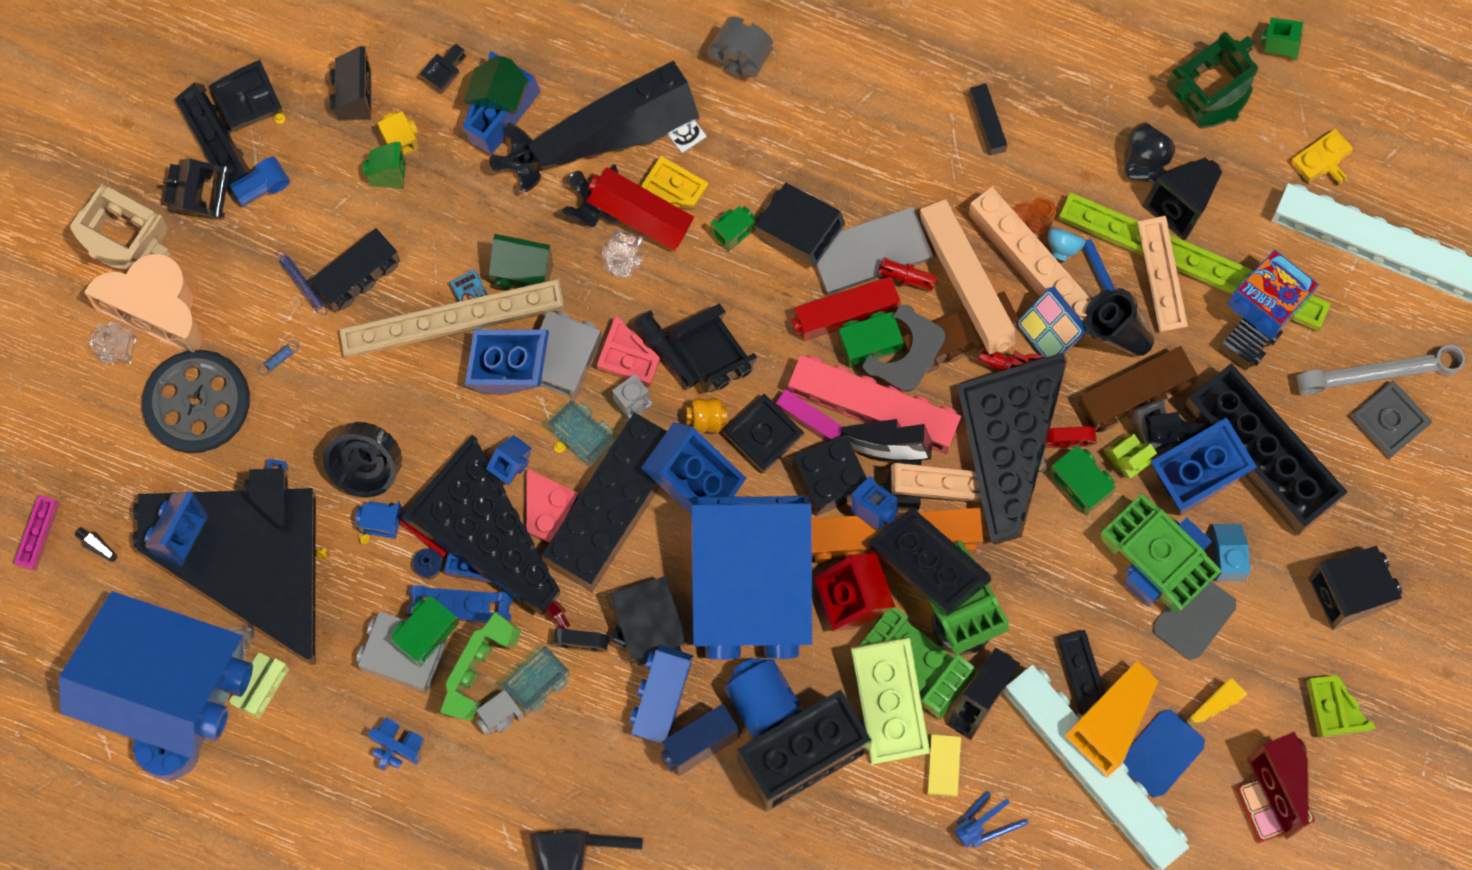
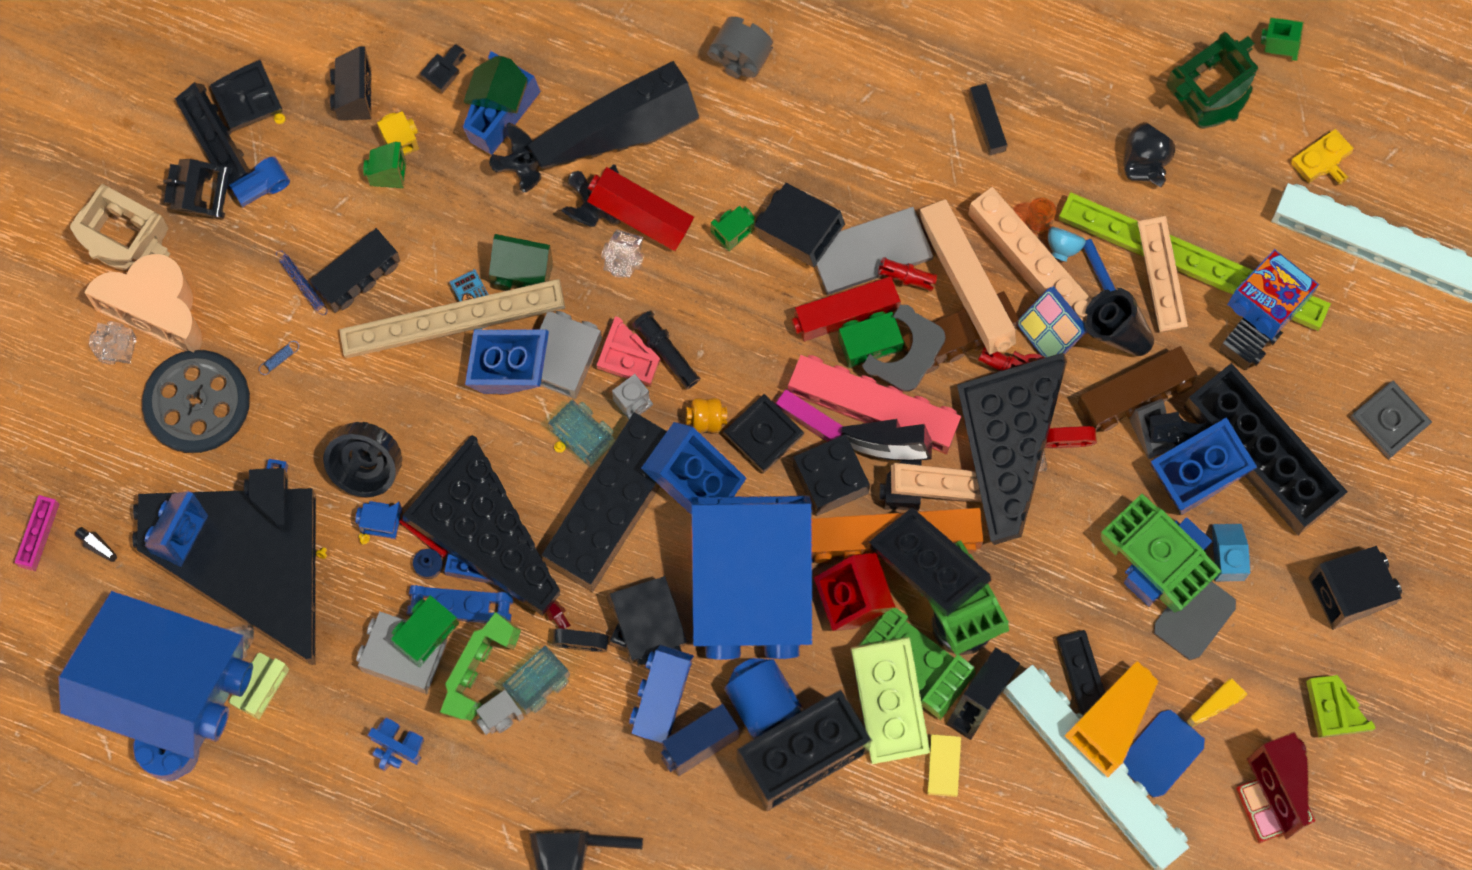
blue brick [486,435,532,485] -> none
coral wing [527,470,579,544] -> none
yellow wing [641,156,709,209] -> none
black panel [668,303,757,393] -> none
white sticker [669,121,707,153] -> none
blue window [852,475,898,531] -> none
blue plant [953,791,1029,848] -> none
green brick [1049,445,1116,516] -> none
lime brick [1103,433,1157,479] -> none
black slope [1142,157,1222,241] -> none
light grey piece [1296,345,1465,395] -> none

